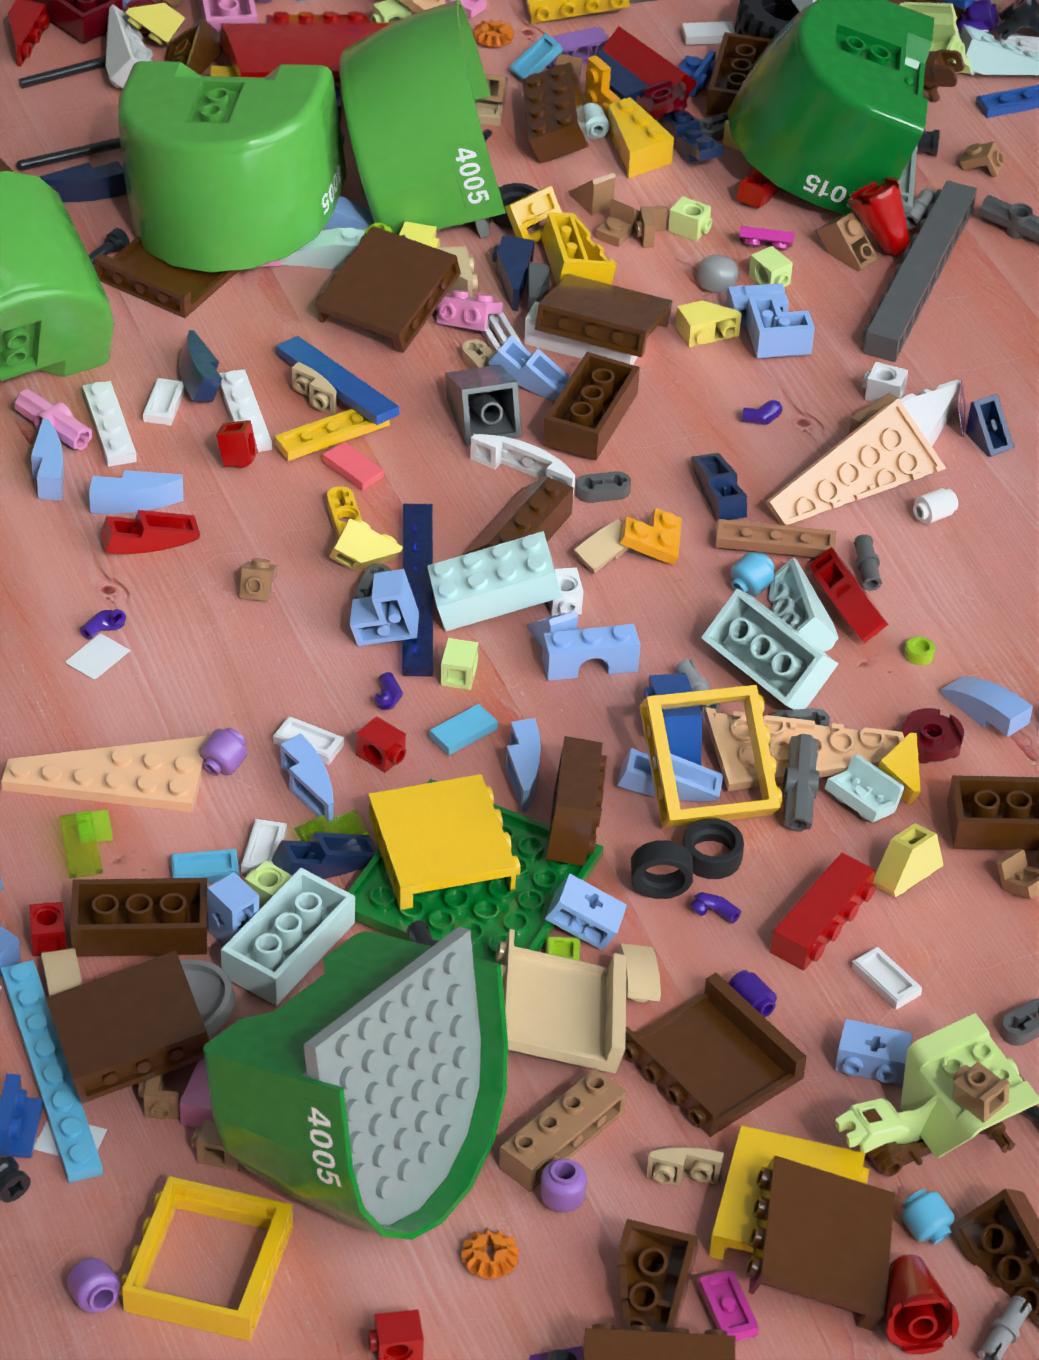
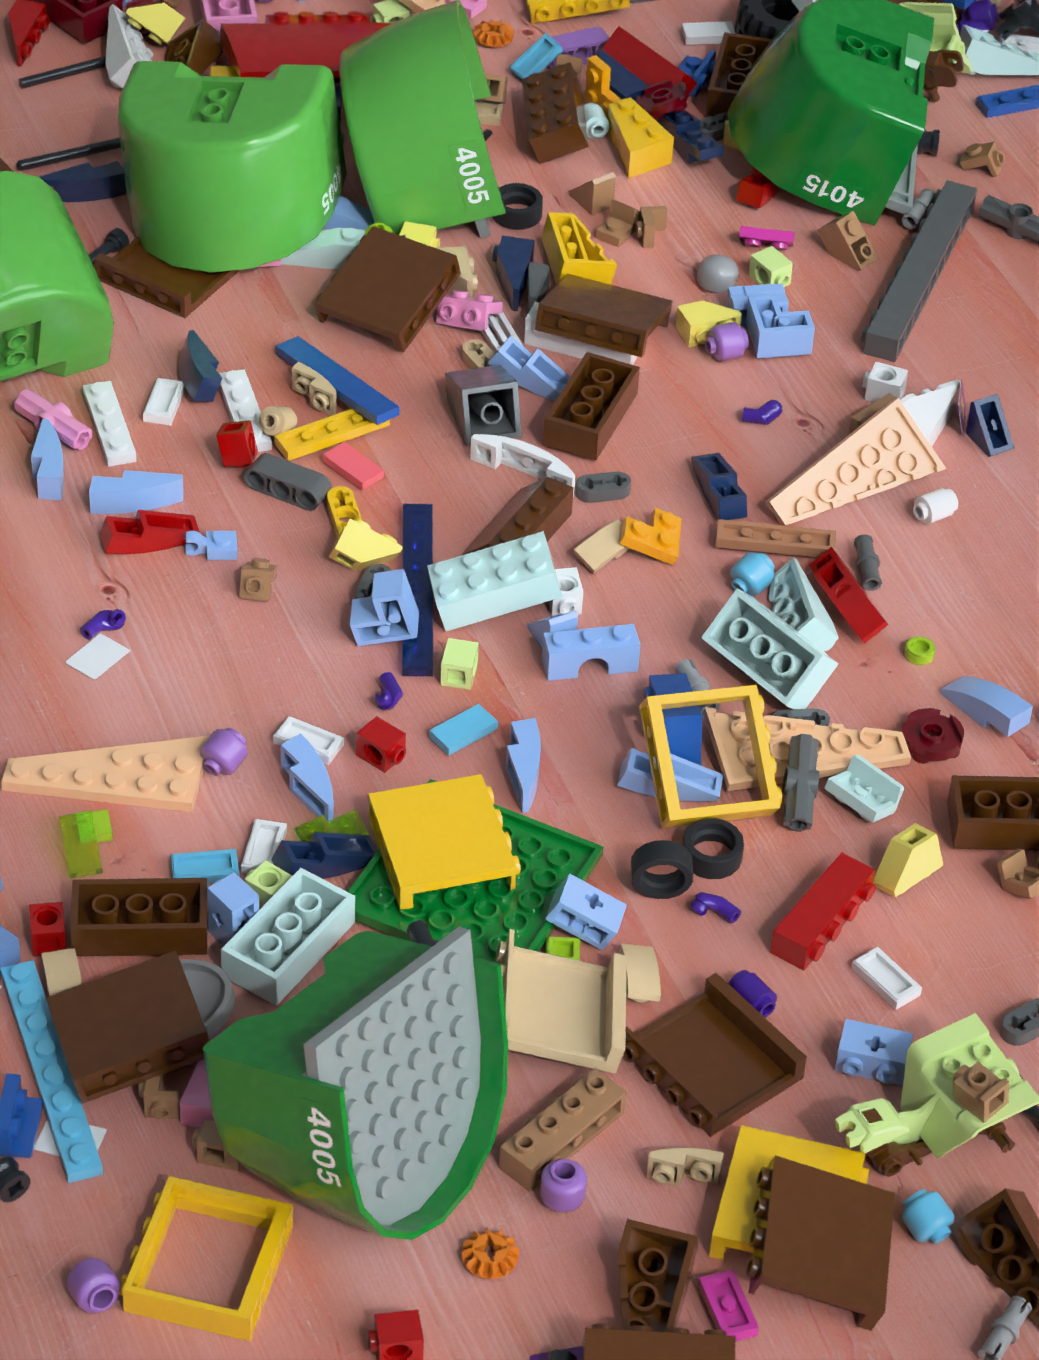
yellow plate [505,186,562,244] -> none
reddish brown brick [546,736,607,866] -> none
yellowish green brick [668,196,712,242] -> none
red cone [847,177,910,256] -> none
yellow slope [877,733,921,804] -> none
red cone [885,1254,960,1355] -> none
none -> light blue plate [185,530,238,560]
none -> dark grey beam [244,453,332,511]
none -> tan brick [259,406,297,436]
none -> medium lavender head [705,322,749,361]

